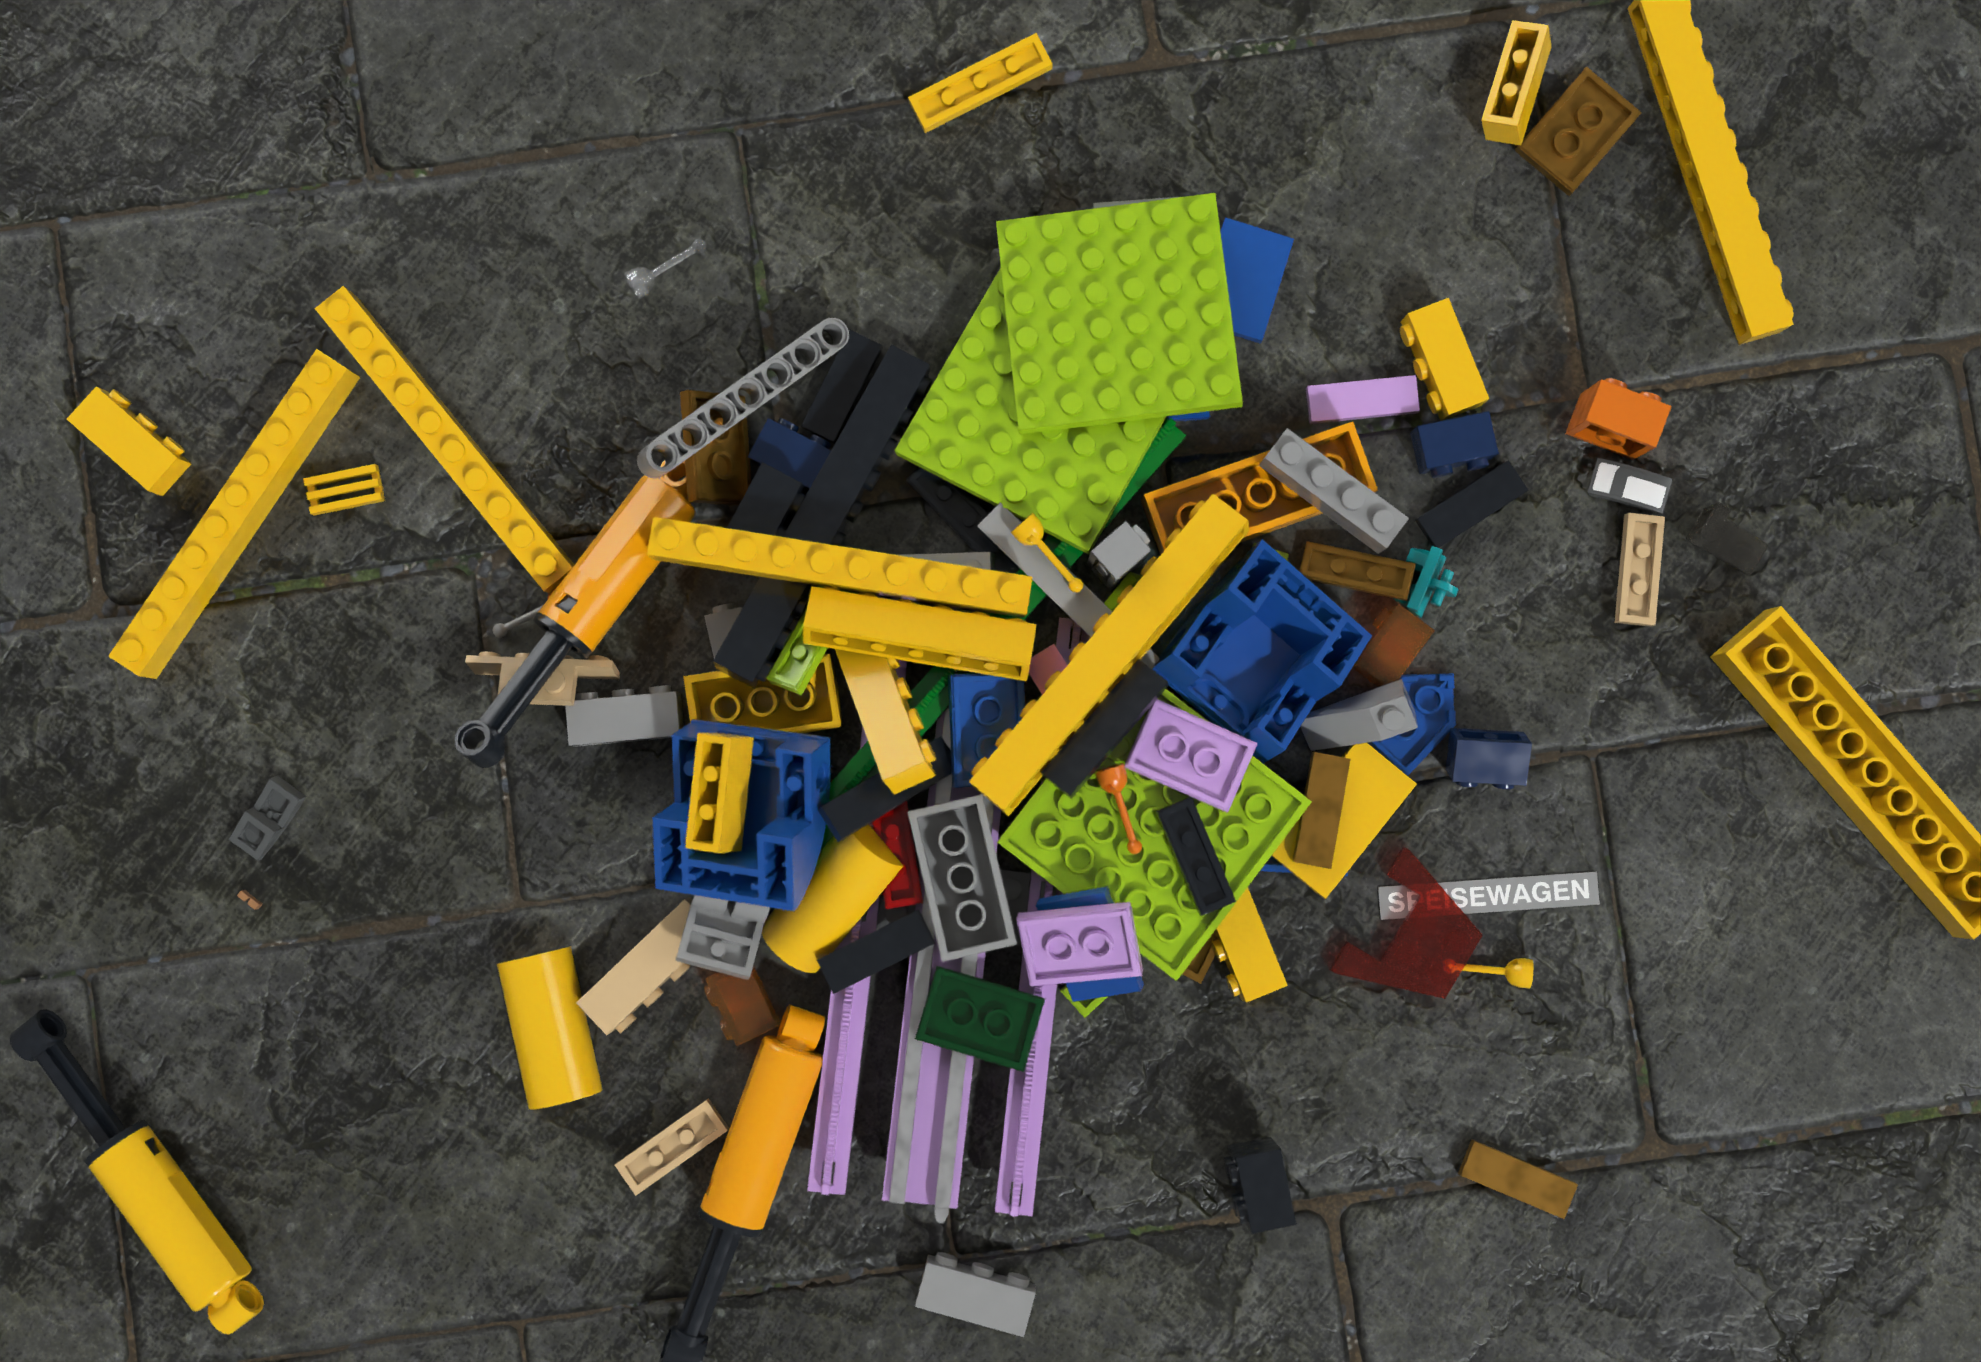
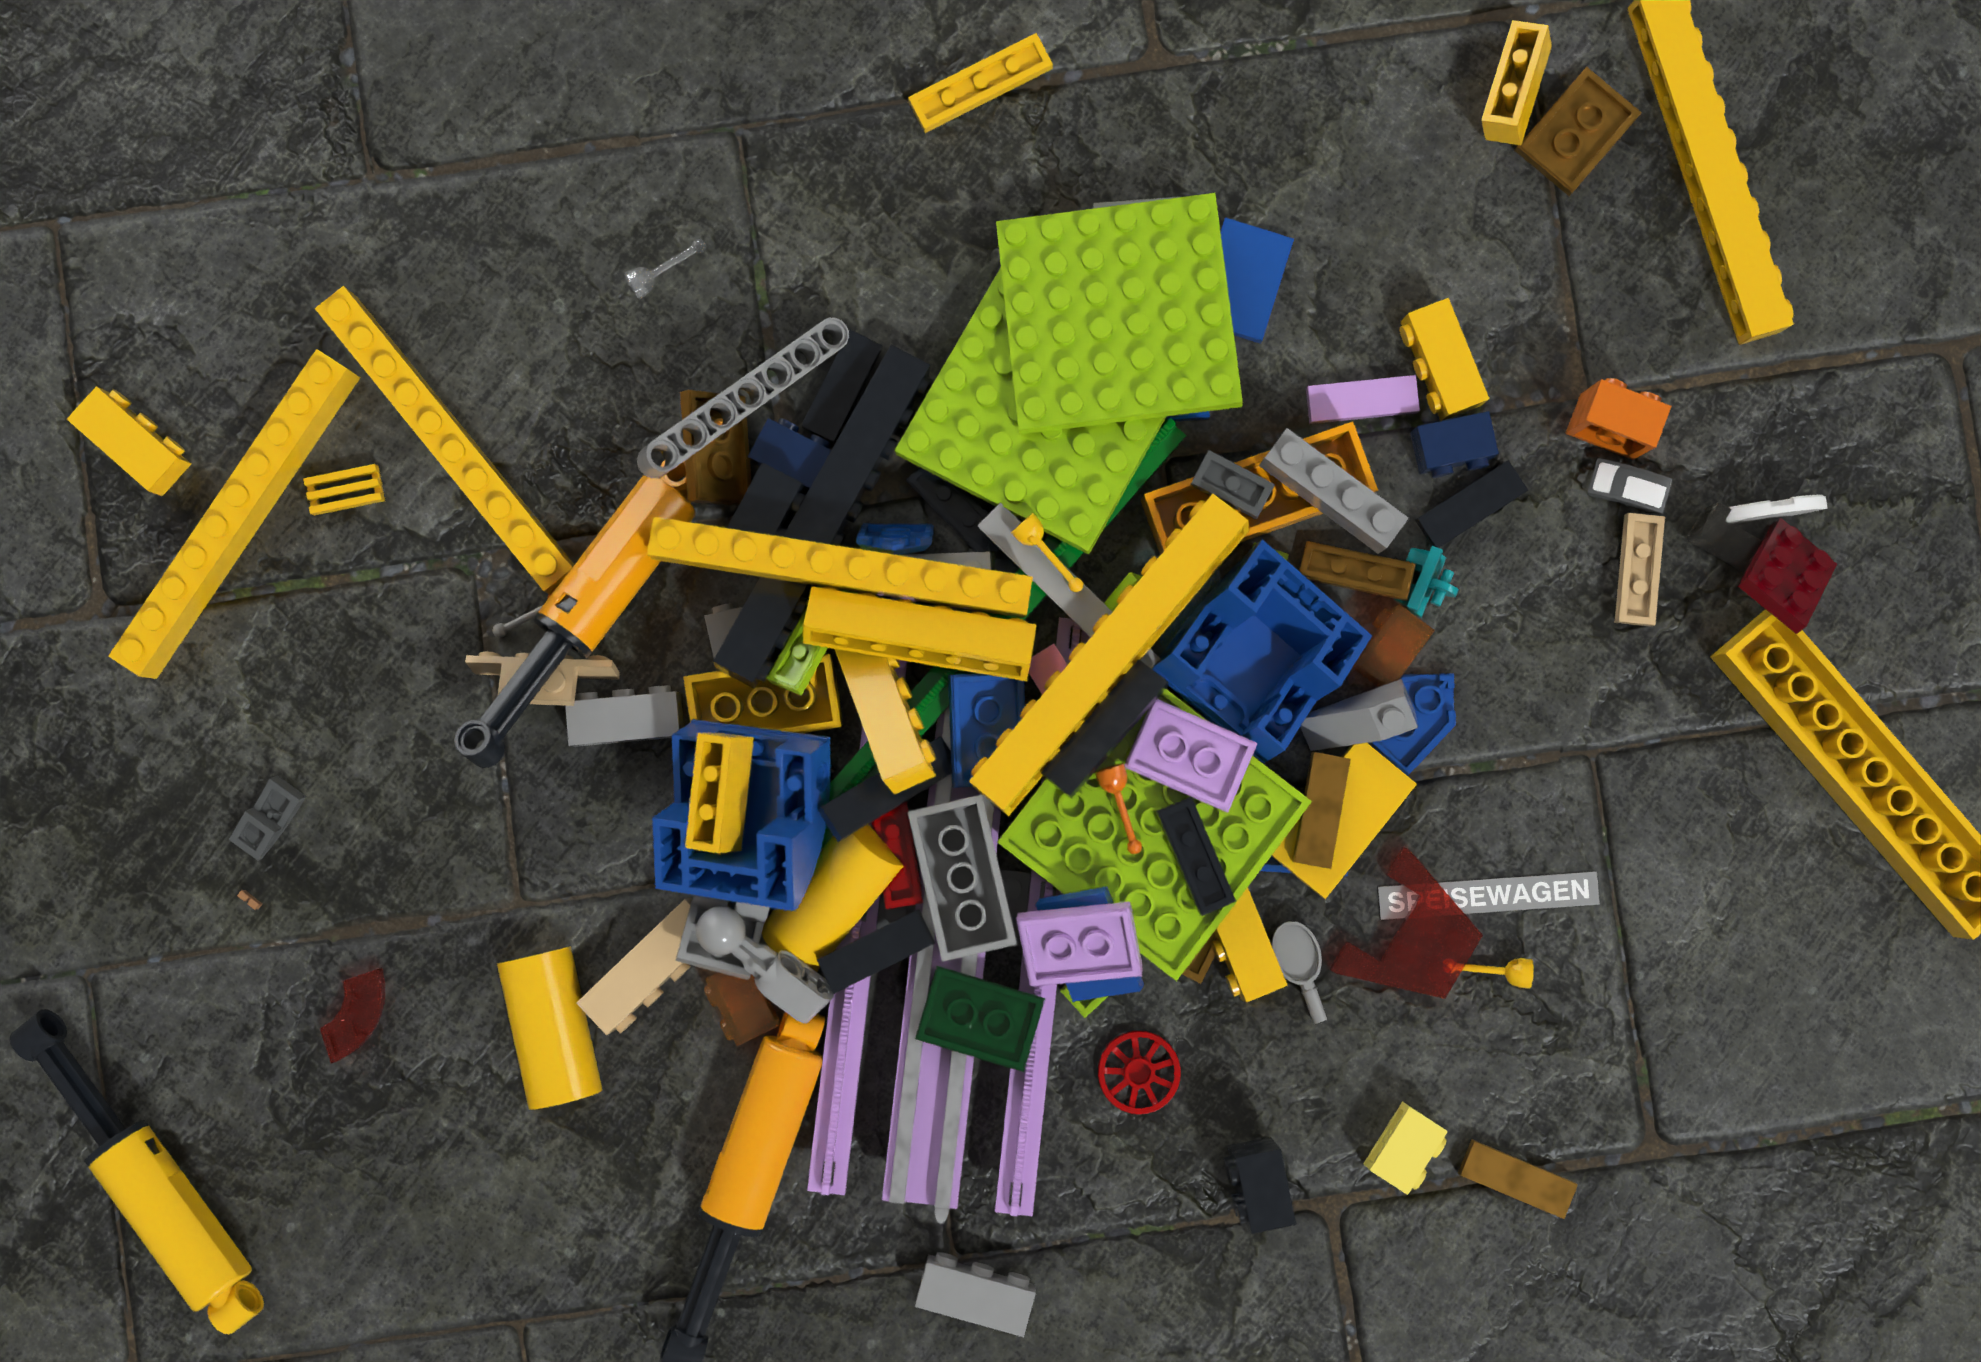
tan plate [615,1098,729,1196] -> none
light grey brick [1086,522,1151,591] -> none
dark blue brick [1445,728,1532,789] -> none
none -> clear red tile [319,968,385,1063]
none -> light grey beam [696,906,834,1023]
none -> blue tile [857,523,934,555]
none -> red wheel [1097,1030,1181,1114]
none -> dark grey plate [1190,450,1275,519]
none -> light grey piece [1271,921,1327,1024]
none -> light yellow brick [1363,1101,1448,1195]
none -> white tile [1723,495,1828,523]
none -> dark red plate [1738,517,1837,634]

